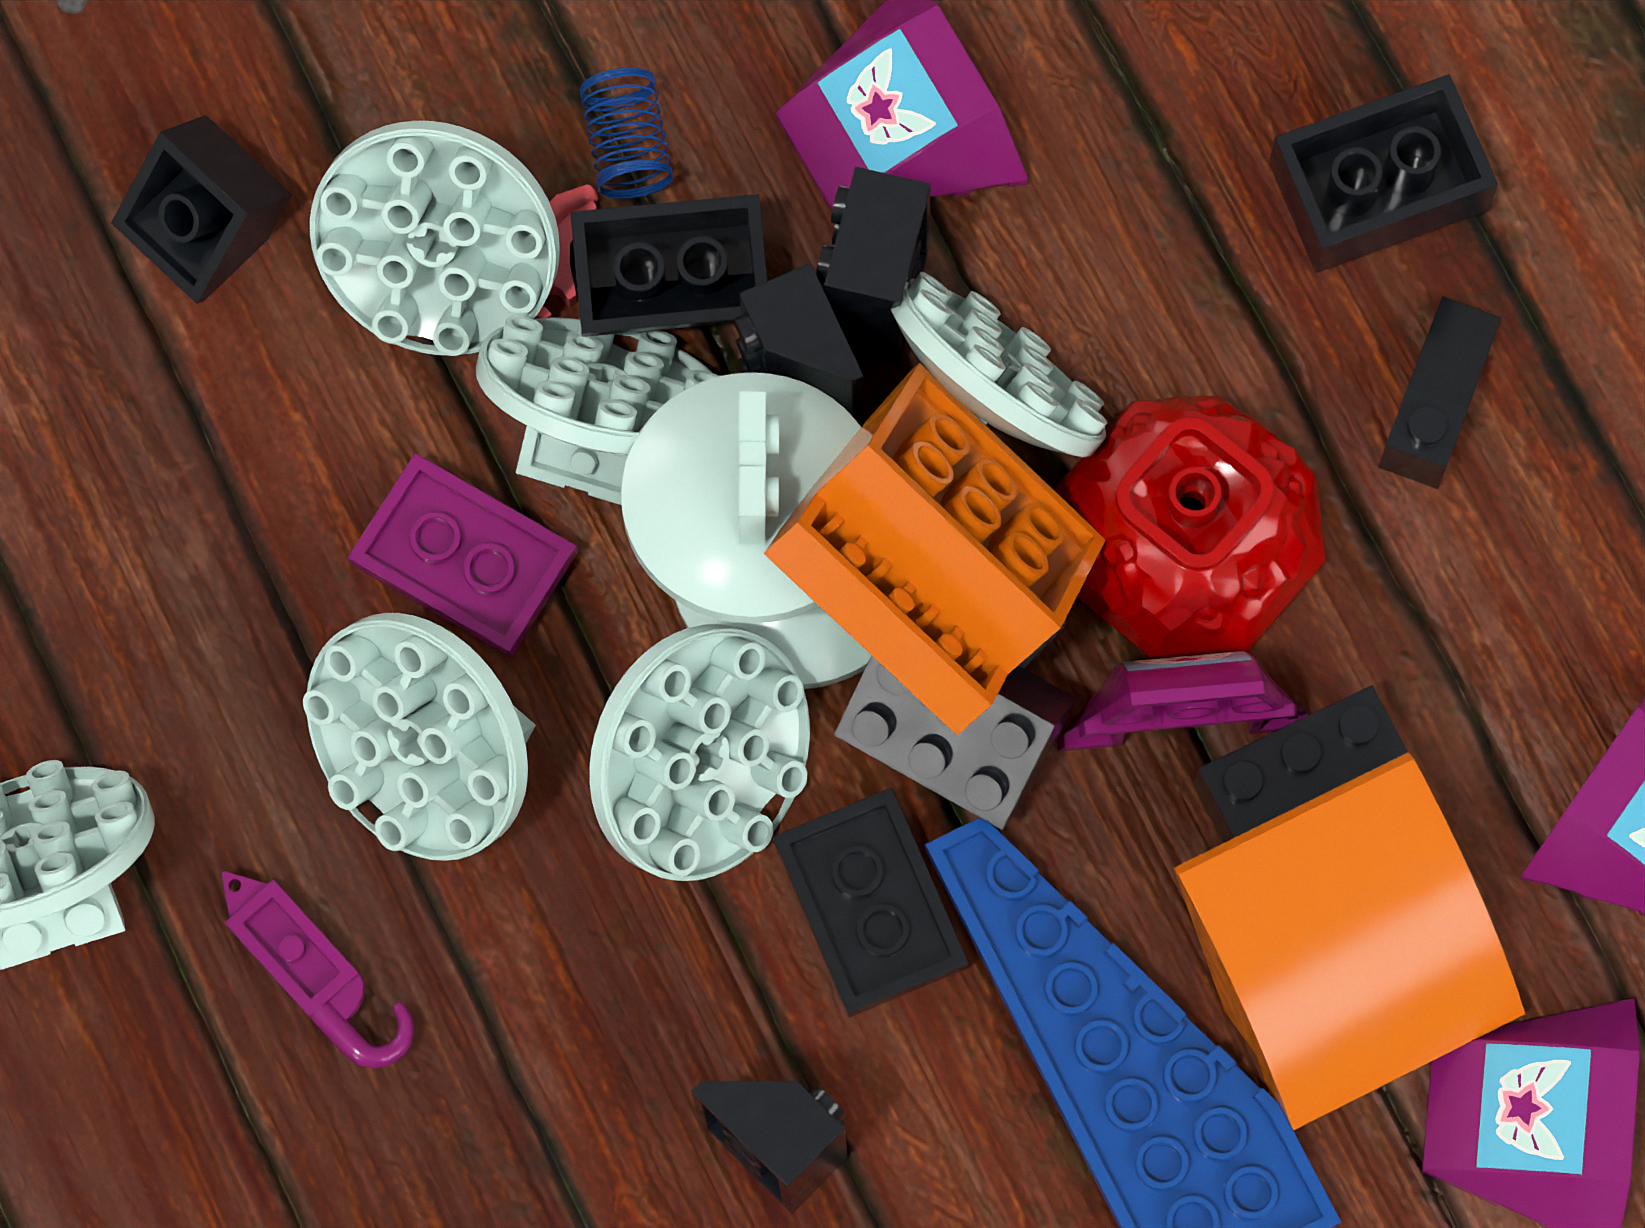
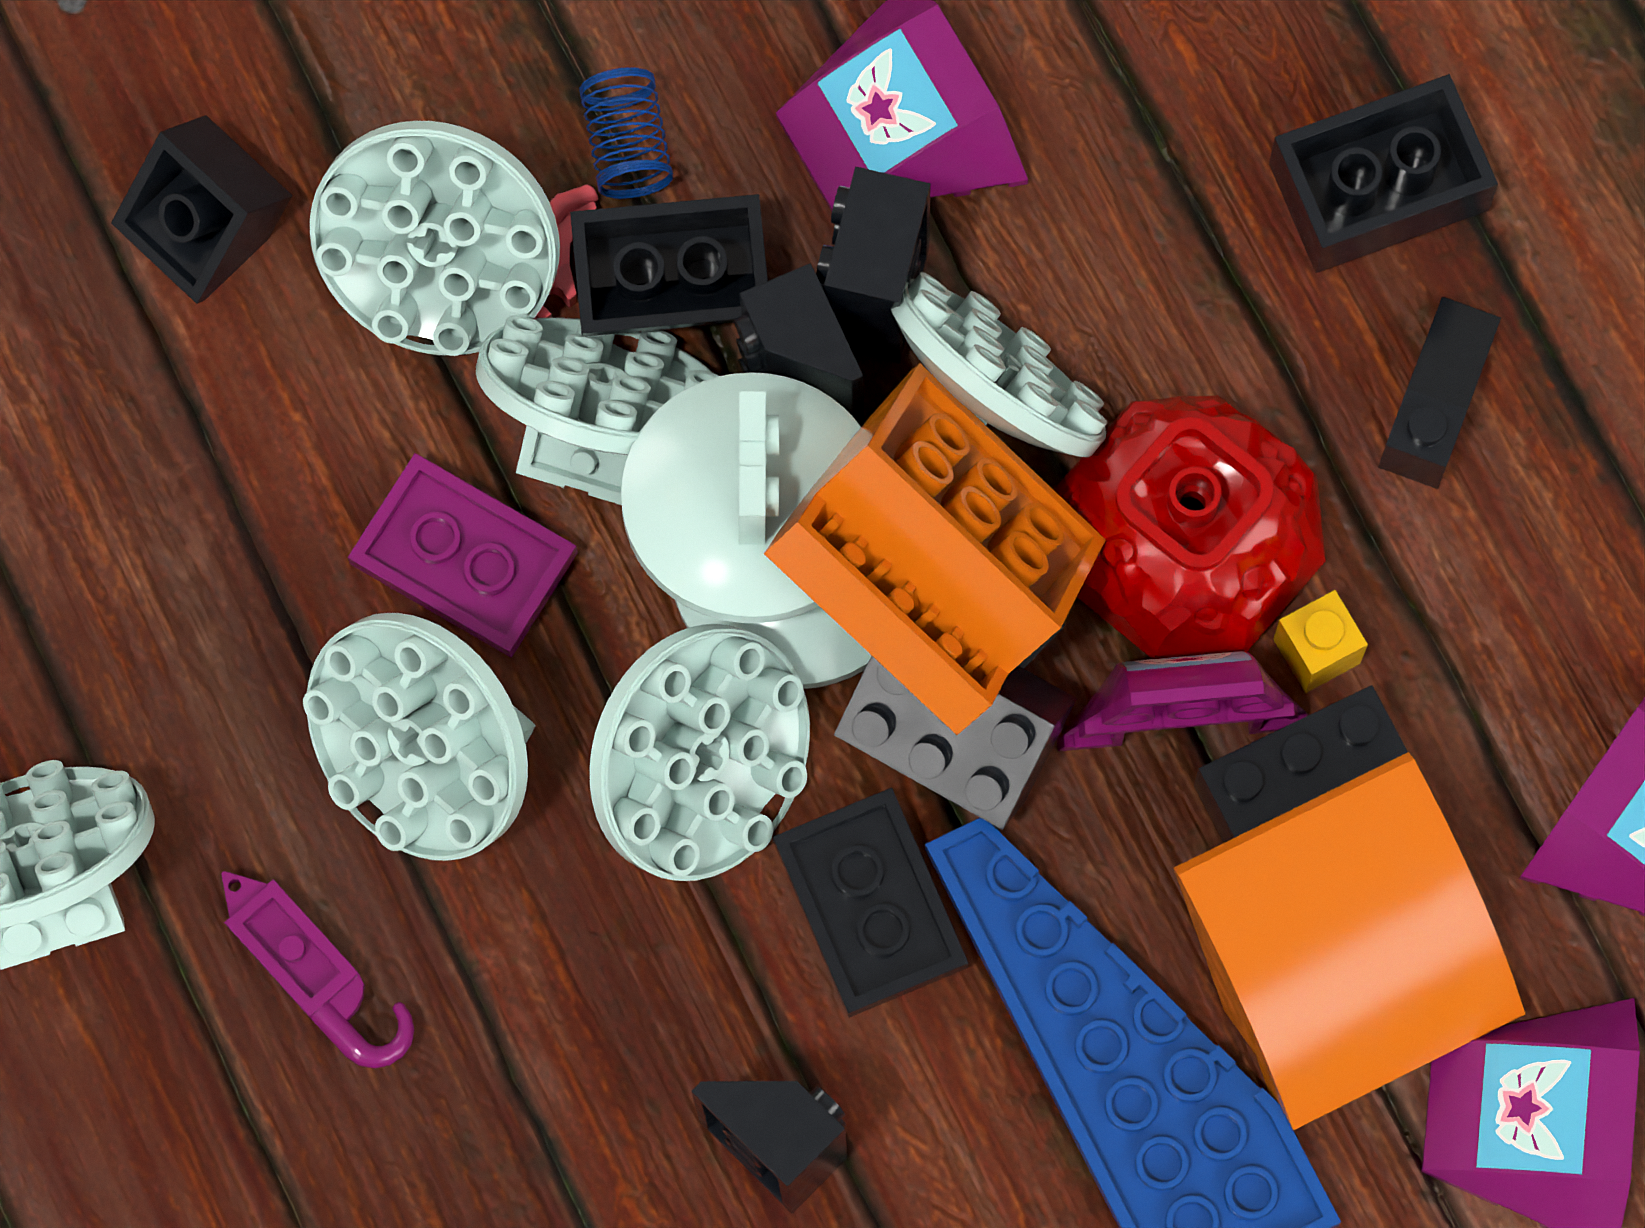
none -> yellow brick [1273,590,1368,693]

